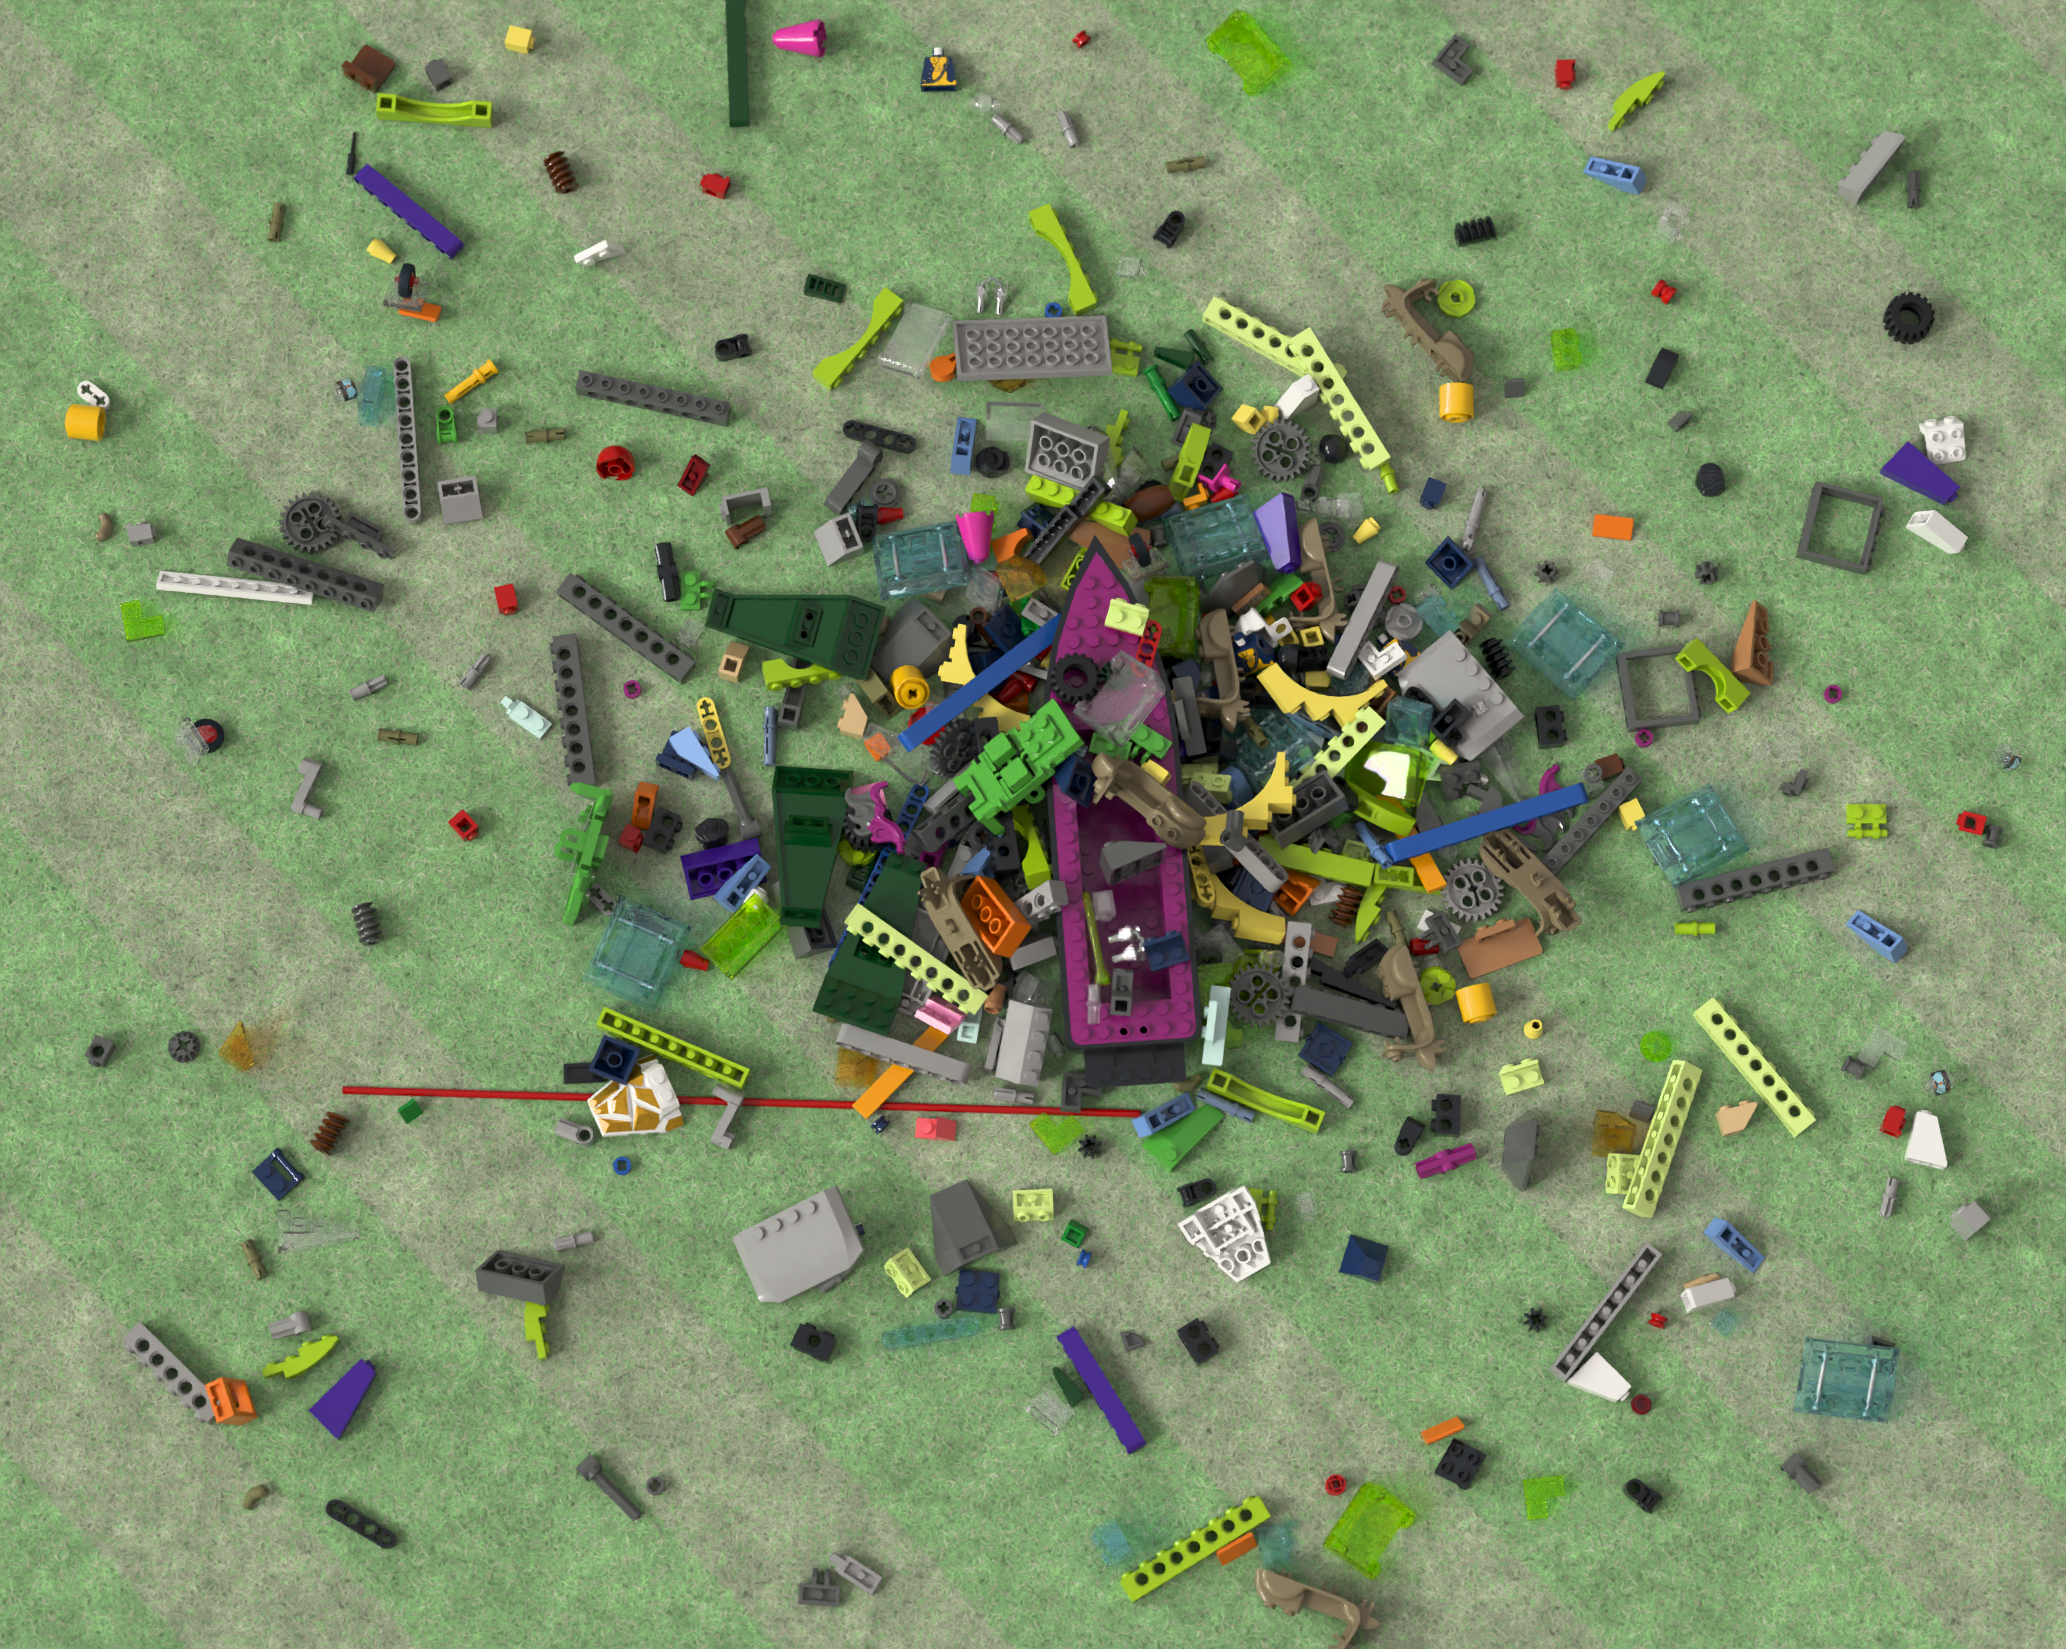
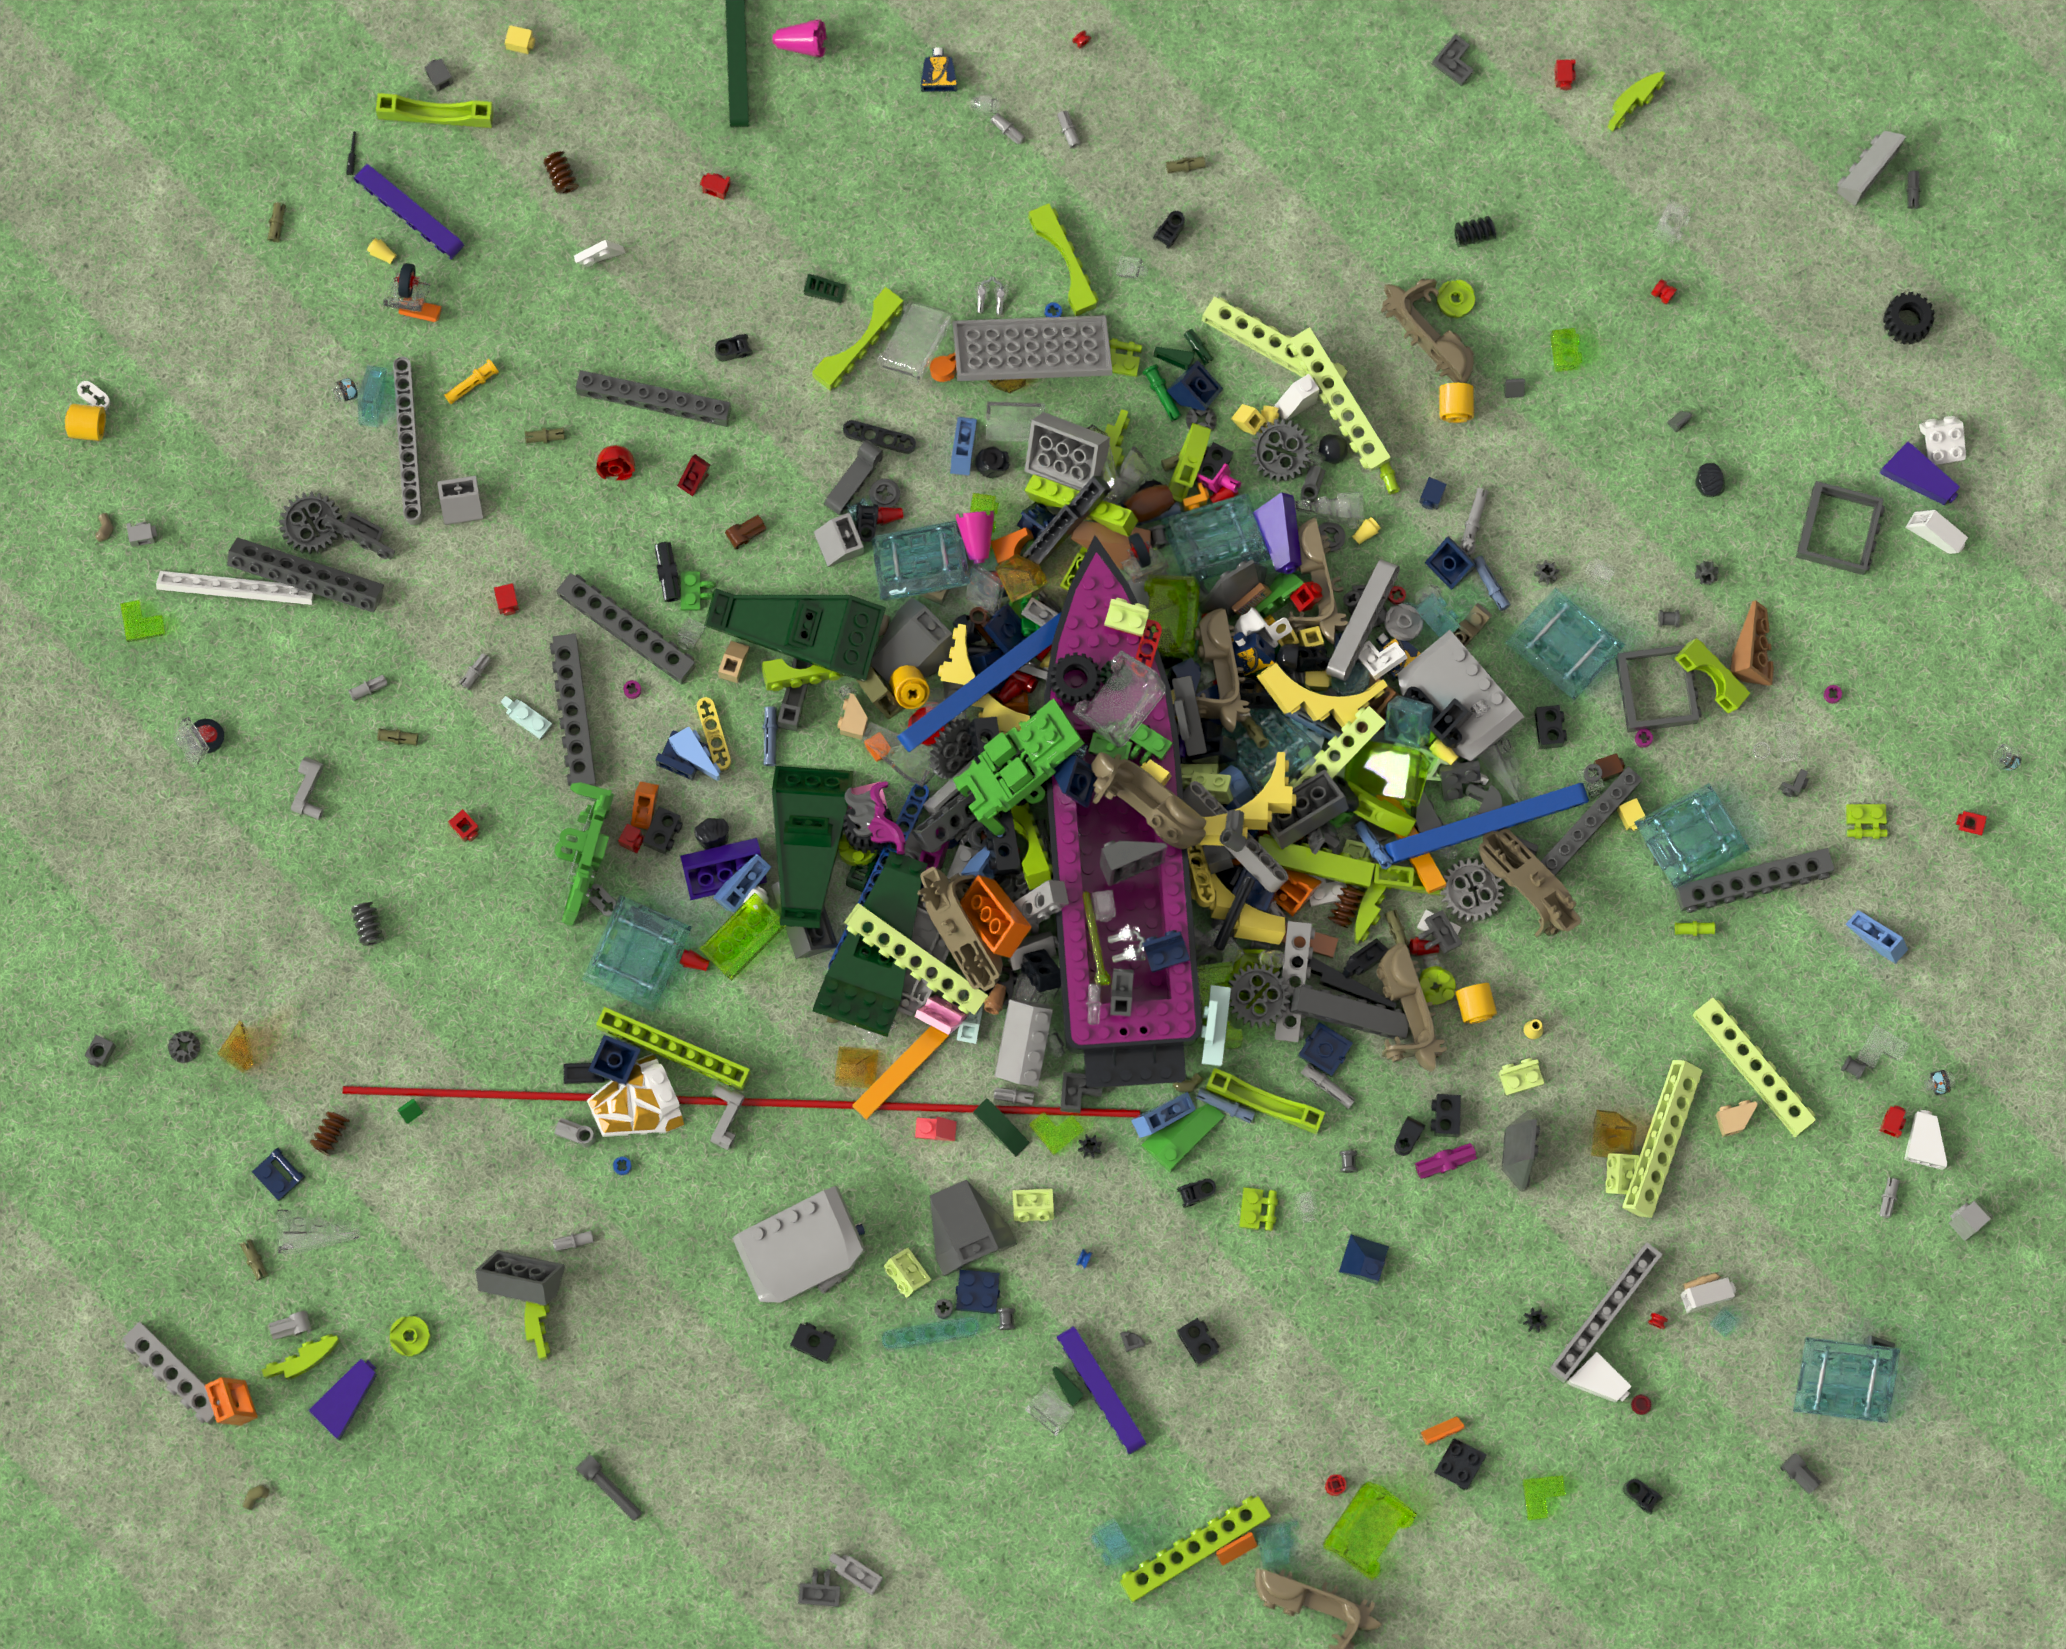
black beam [326,1499,396,1549] -> none
reddish brown bracket [342,45,395,94] -> none
bright green piece [436,406,458,445] -> none
light grey brick [477,408,499,434] -> none
dark grey bush [646,1476,665,1495] -> none
light grey panel [719,487,773,526] -> none
dark grey axle [721,768,762,841] -> none
light grey beam [835,1023,972,1086] -> none
dark blue bush [870,1115,890,1134] -> none
light grey hinge [983,1017,1005,1073] -> none
green slope [1061,1219,1089,1248] -> none
dark grey hinge [1171,407,1213,447] -> none
white wedge [1178,1185,1271,1282] -> none
clear neon green windscreen [1205,8,1294,96] -> none
medium nougat bracket [1457,918,1543,979] -> none
black piece [1479,637,1516,681] -> none
piece [1513,764,1573,852] -> none
medium blue slope [1583,156,1647,195] -> none
orange slope [1592,514,1634,541] -> none
dark grey slope [1629,1100,1654,1123] -> none
clear neon green gear [1640,1031,1672,1062] -> none
black slope [1645,348,1680,390] -> none
medium blue slope [1703,1217,1765,1273] -> none
dark grey bush [1982,824,2003,849] -> none
none -> lime plate [389,1316,430,1357]
none -> dark green slope [973,1098,1030,1157]
none -> black brick [1021,948,1061,993]
none -> black axle [1213,876,1255,951]

